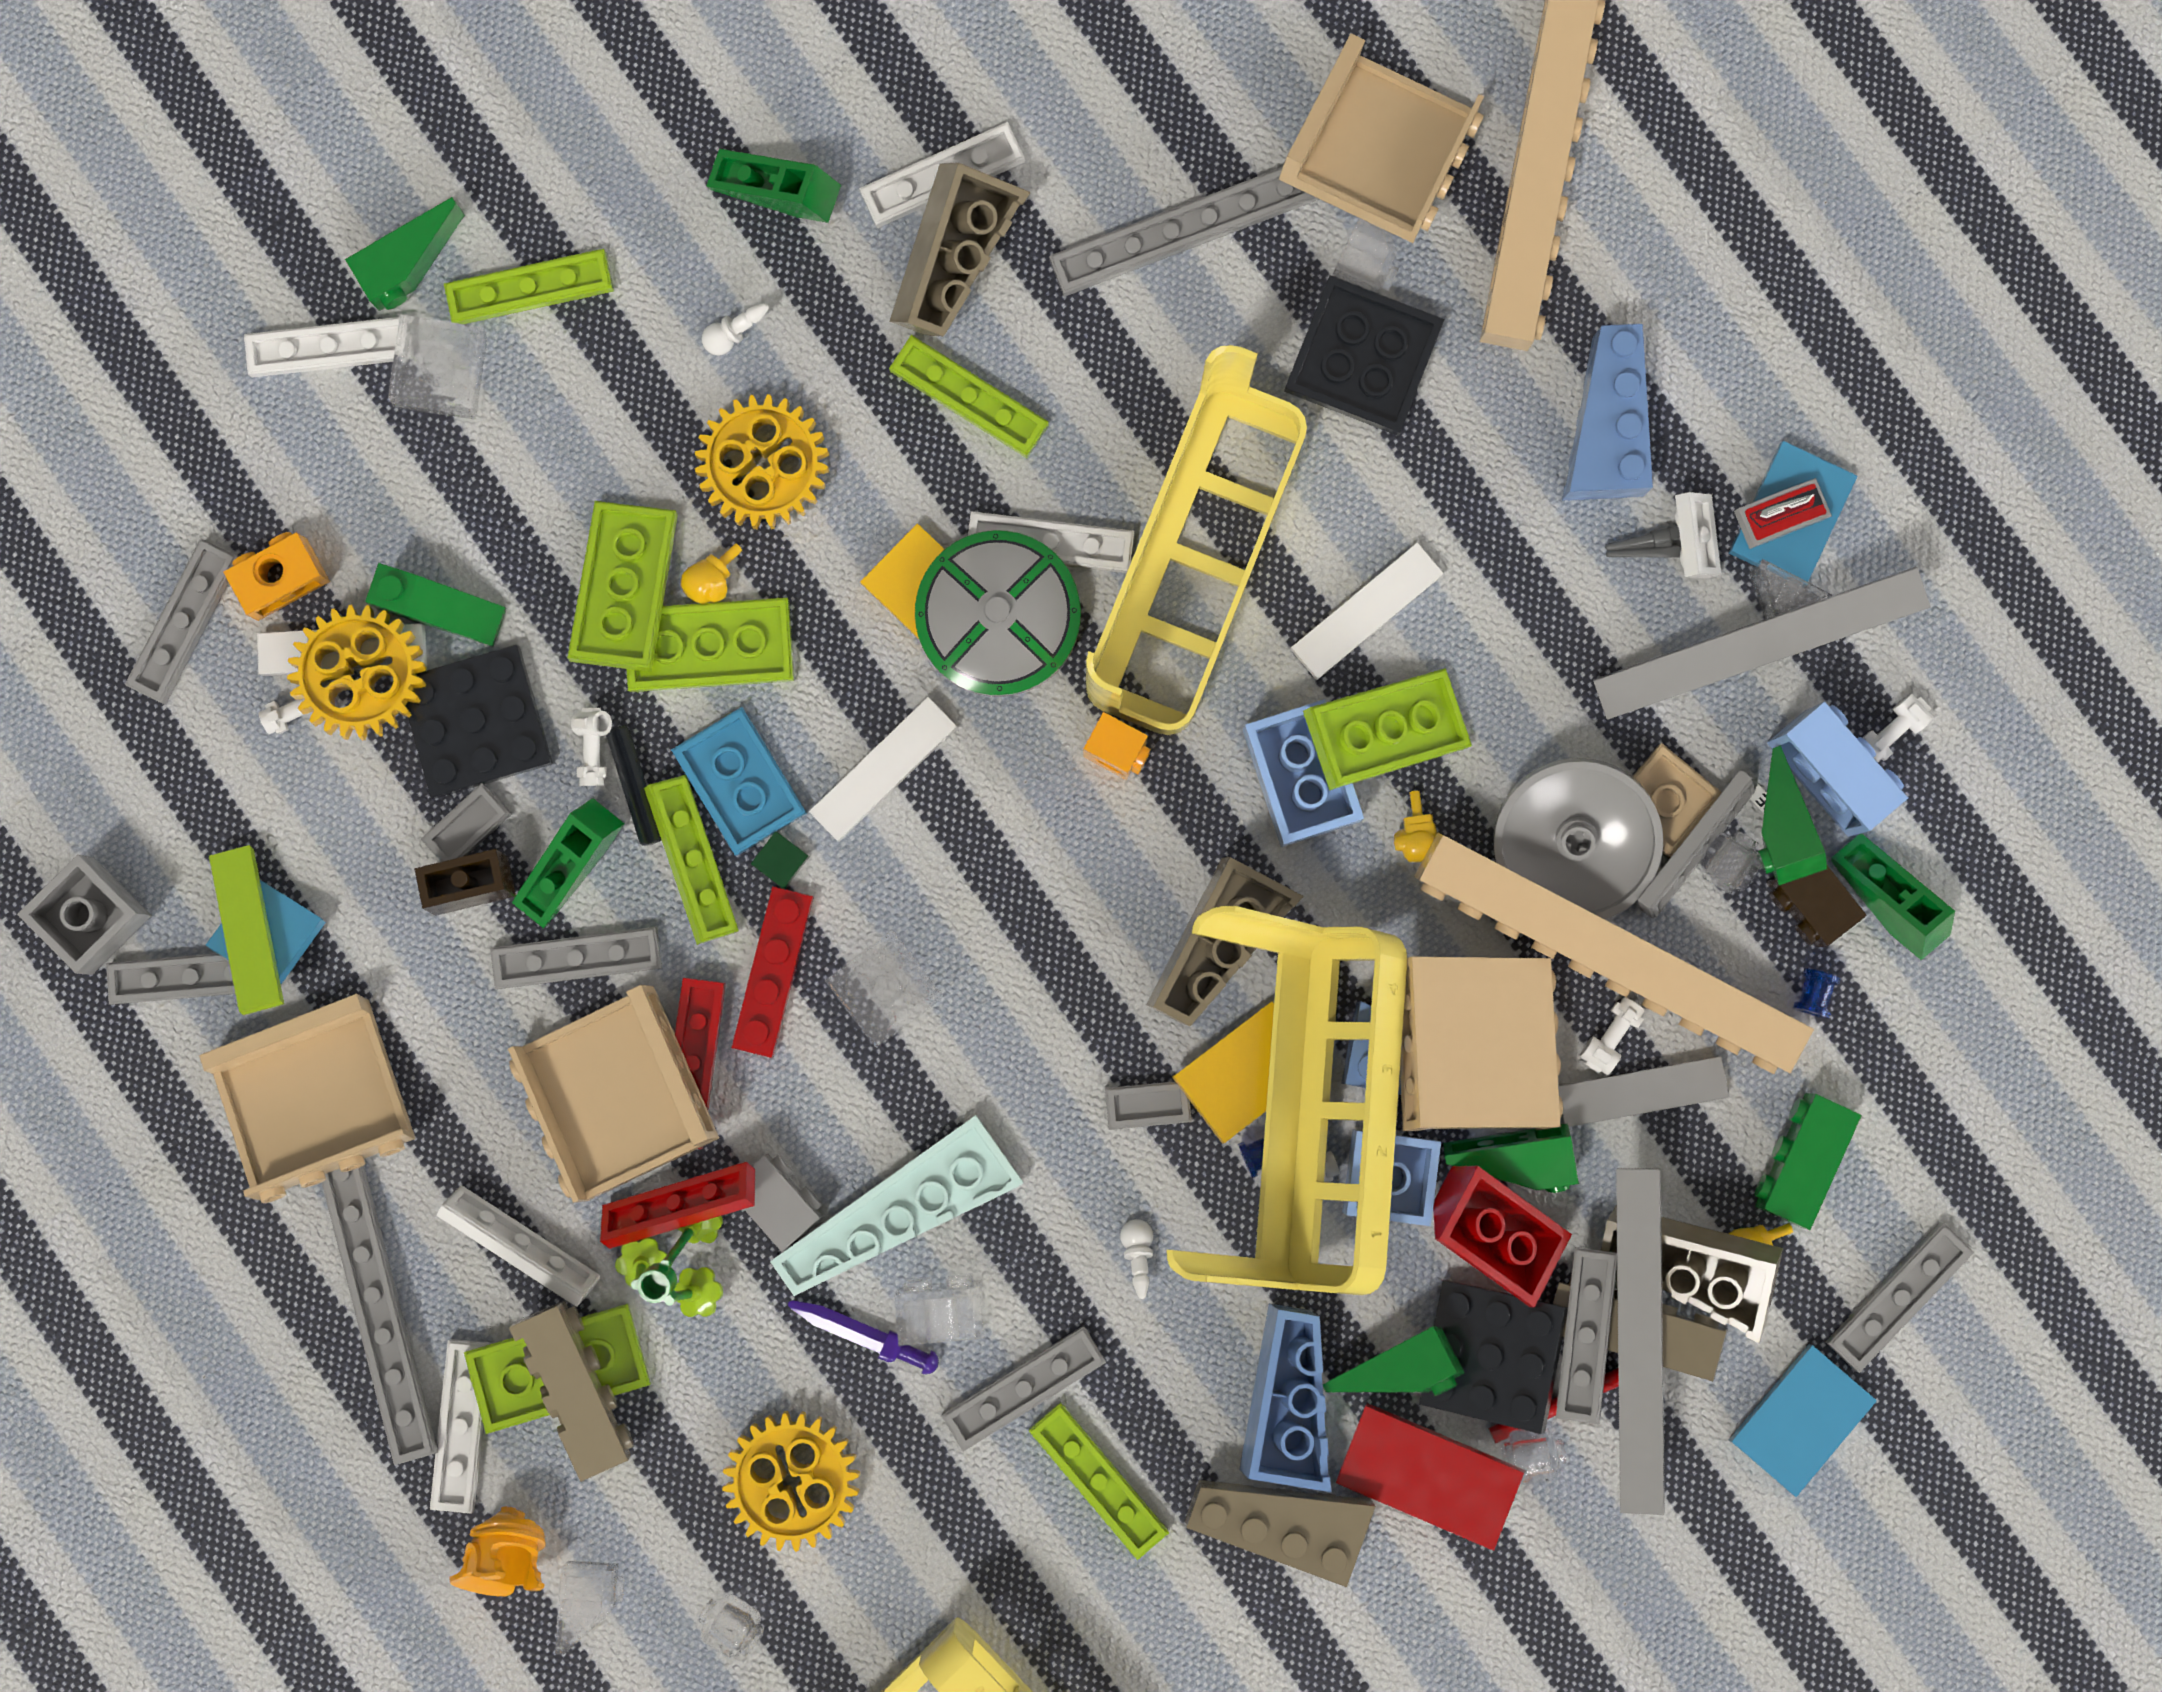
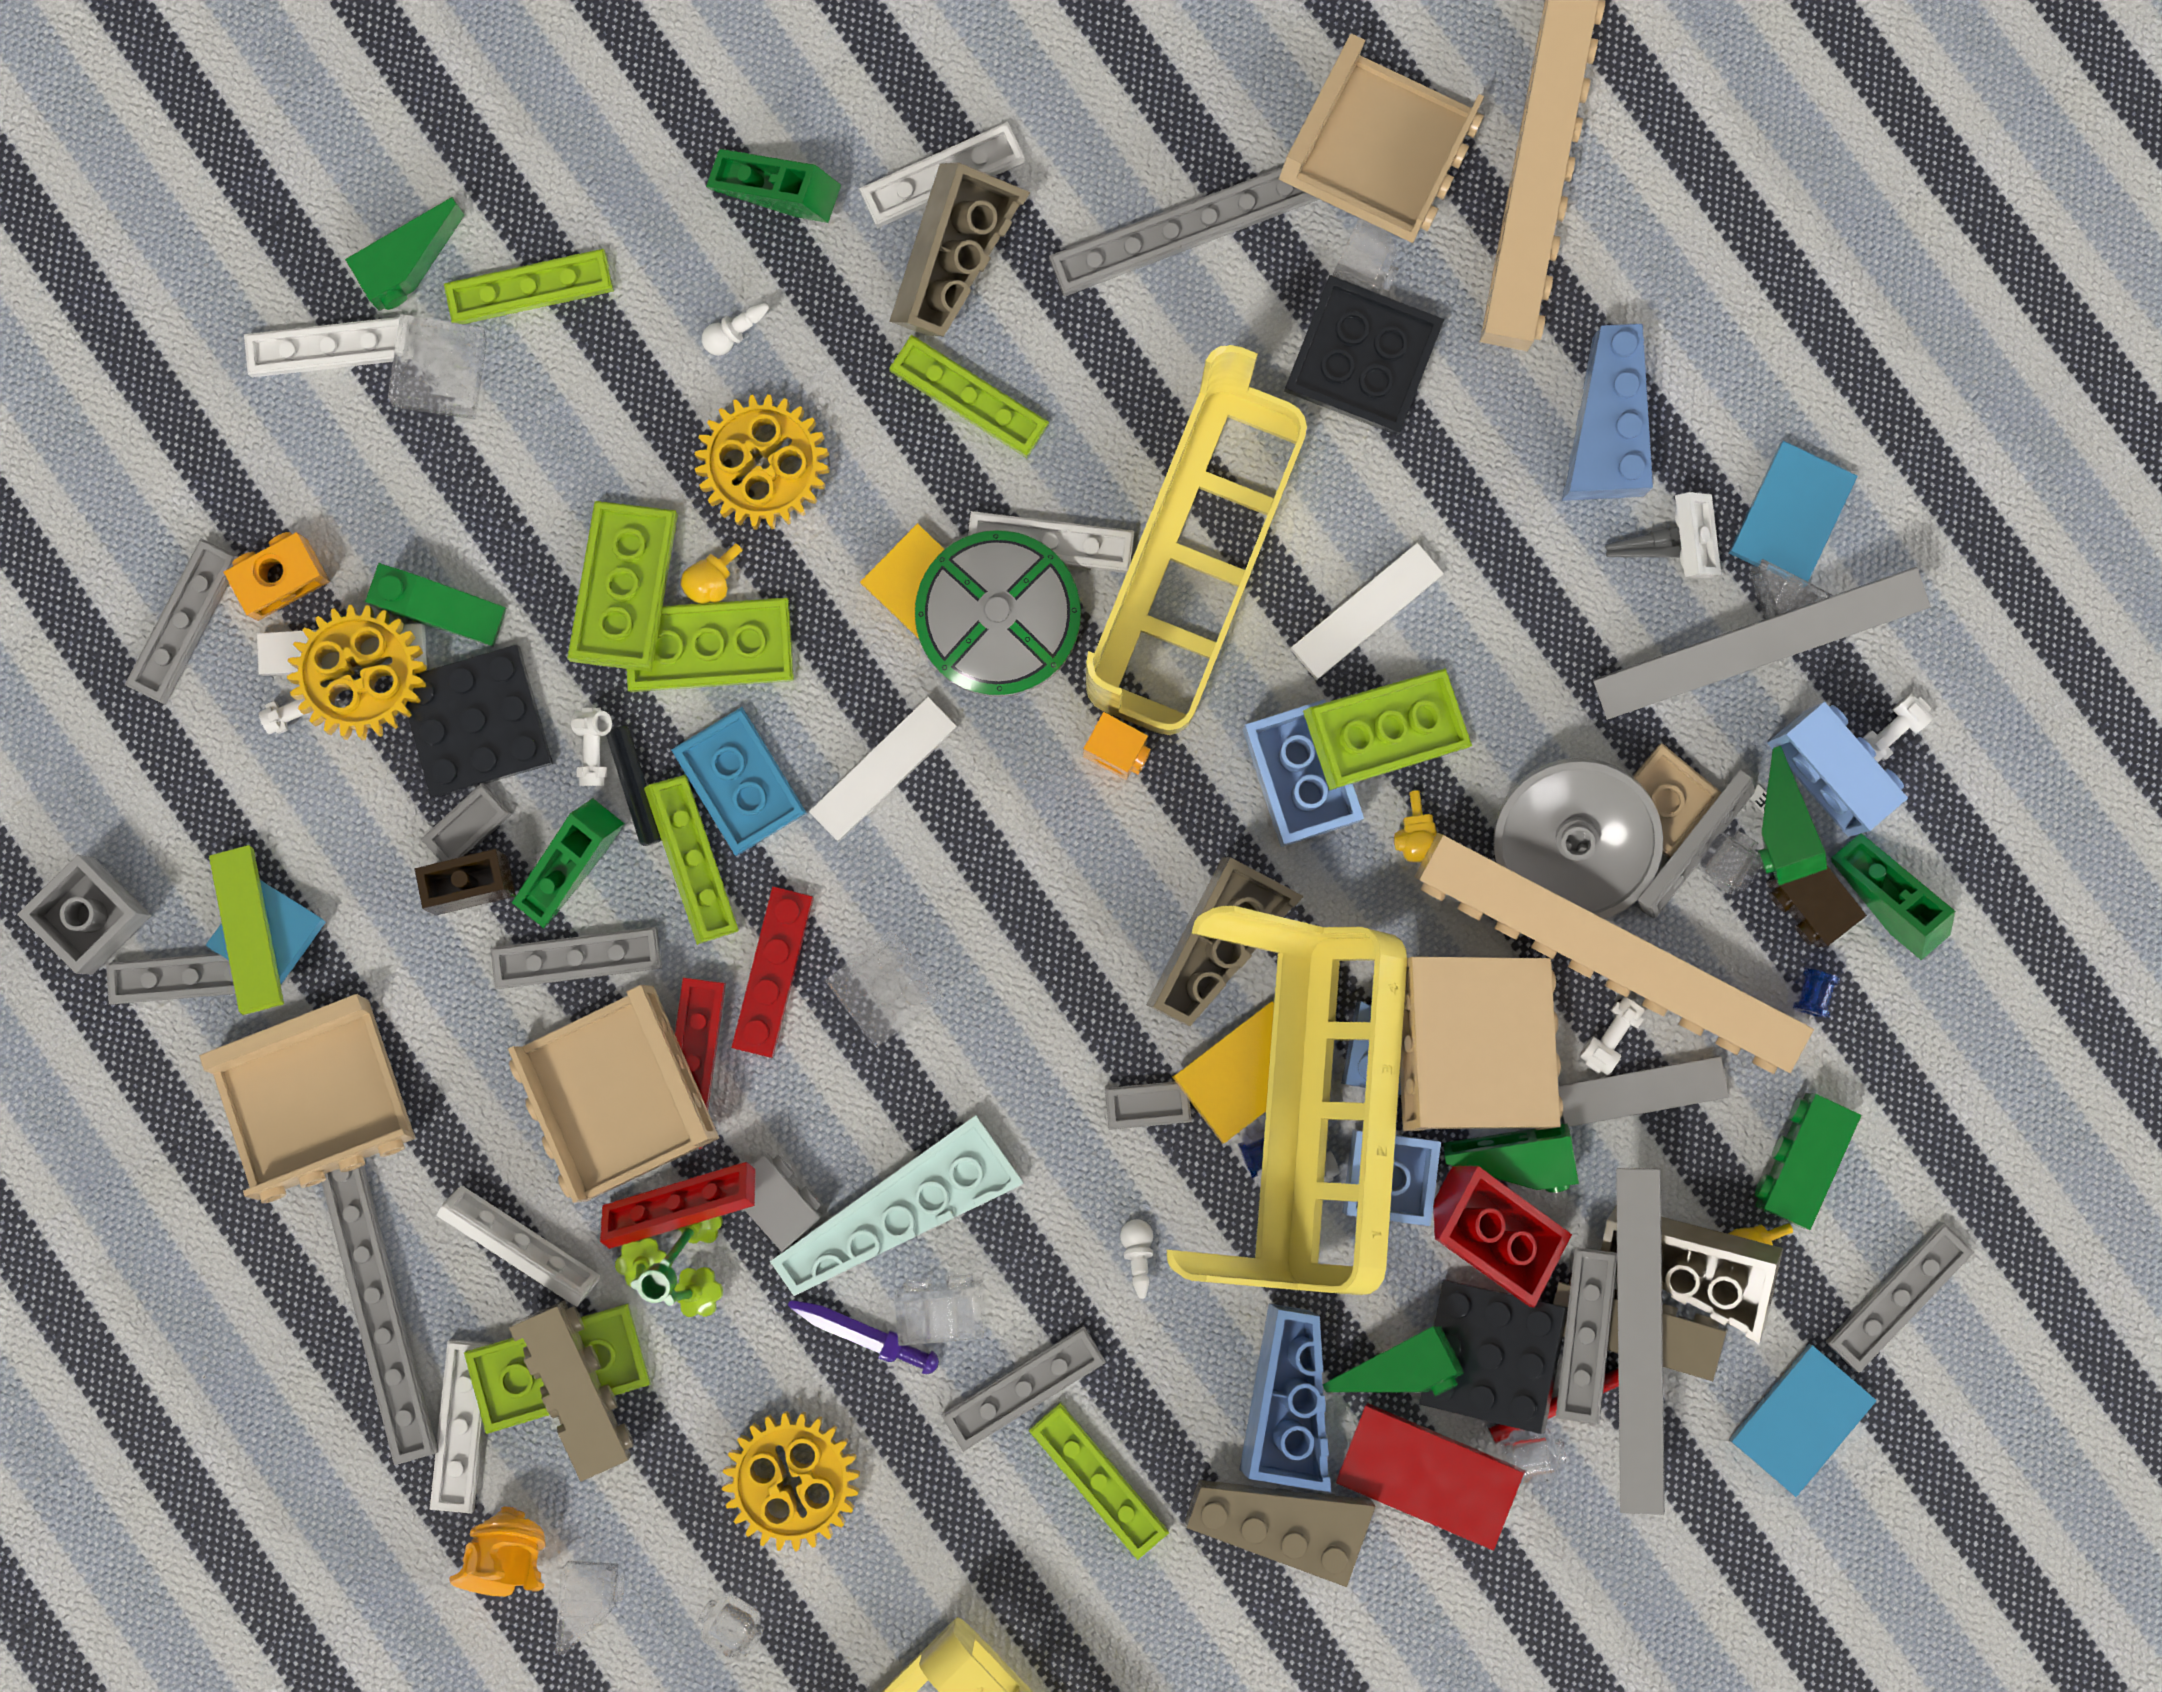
dark green tile [751,831,810,889] -> none
slope [1734,478,1832,549] -> none

